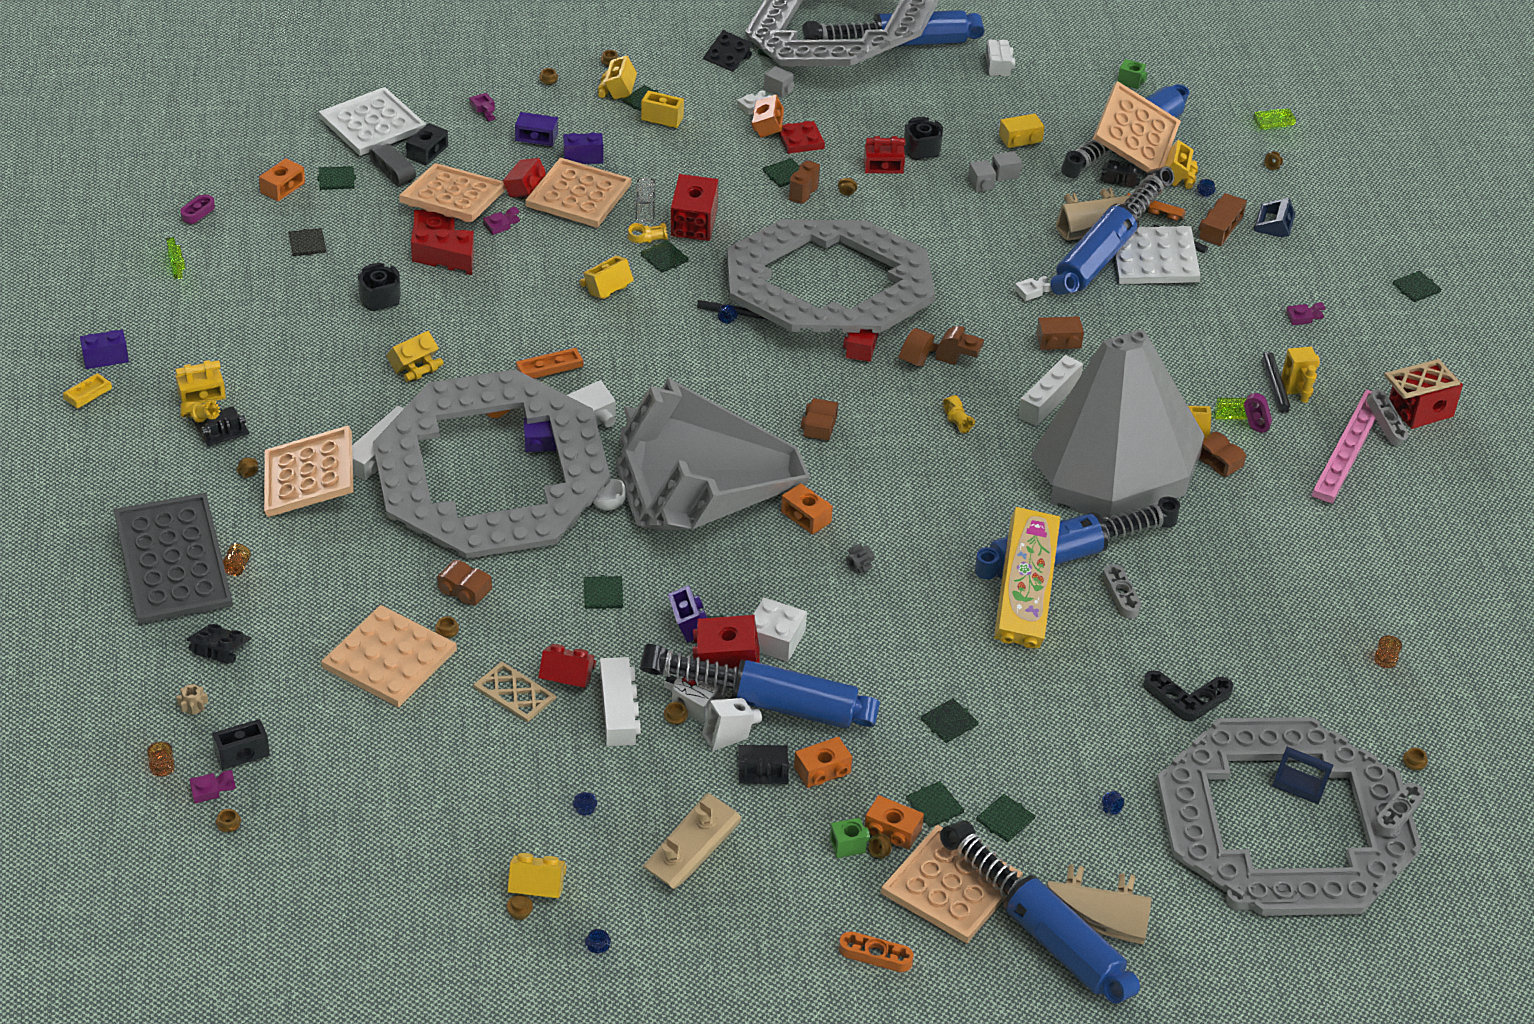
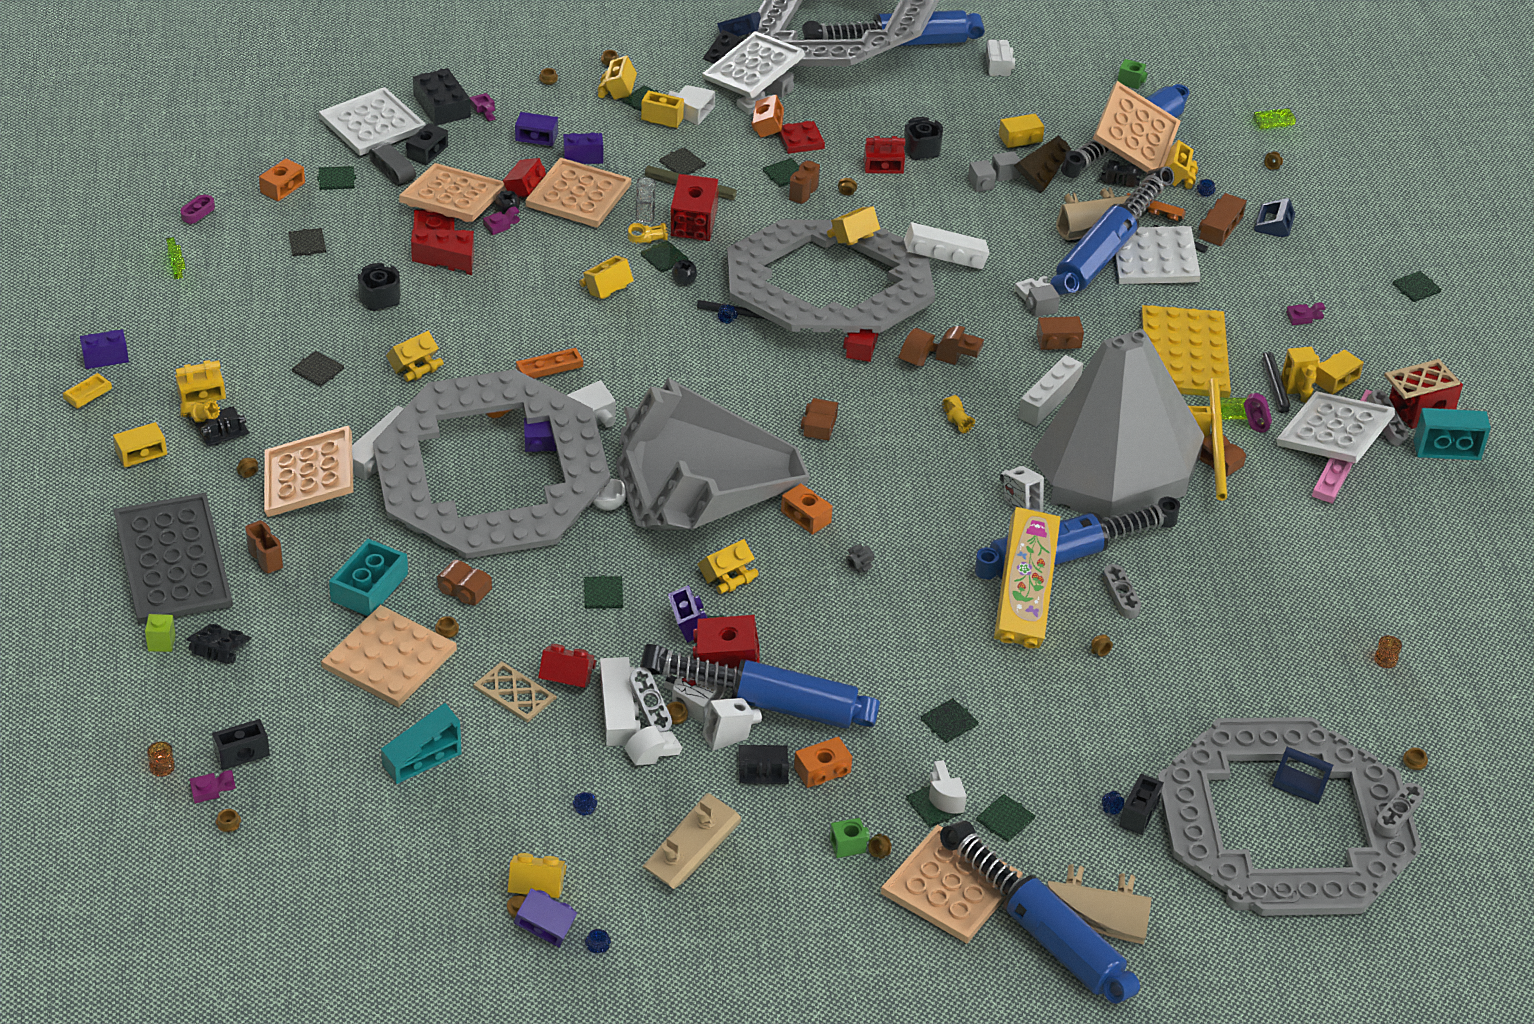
tan gear [176,684,208,715] -> none
clear orange wheel [223,543,251,576] -> none
white brick [753,597,807,662] -> none
orange beam [839,931,914,972] -> none
orange brick [864,795,924,850] -> none
black beam [1143,670,1233,722] -> none
none -> yellow brick [113,422,167,468]
none -> lime brick [145,614,176,652]
none -> dark orange brick [245,520,283,574]
none -> clear smoke piece [292,351,344,387]
none -> teal brick [329,538,408,616]
none -> teal wedge [381,703,462,784]
none -> black brick [413,68,471,126]
none -> black piece [495,191,520,214]
none -> dark purple brick [514,888,578,948]
none -> white brick [624,725,683,765]
none -> light grey beam [629,667,672,732]
none -> olive axle [645,165,737,200]
none -> clear smoke piece [659,147,706,175]
none -> white torso [668,85,715,125]
none -> black piece [672,260,698,285]
none -> yellow brick [697,539,759,594]
none -> white plate [702,31,805,99]
none -> dark blue tile [717,12,761,36]
none -> yellow brick [827,206,880,246]
none -> white brick [904,222,990,269]
none -> white brick [929,760,967,813]
none -> white torso [1000,466,1044,512]
none -> dark brown wing [1014,135,1072,193]
none -> light grey brick [1026,284,1060,317]
none -> pearl gold plate [1091,634,1113,657]
none -> black brick [1119,773,1164,836]
none -> yellow plate [1141,305,1231,398]
none -> yellow piece [1208,378,1227,501]
none -> white plate [1277,391,1395,463]
none -> yellow brick [1315,349,1364,395]
none -> teal brick [1413,408,1491,461]

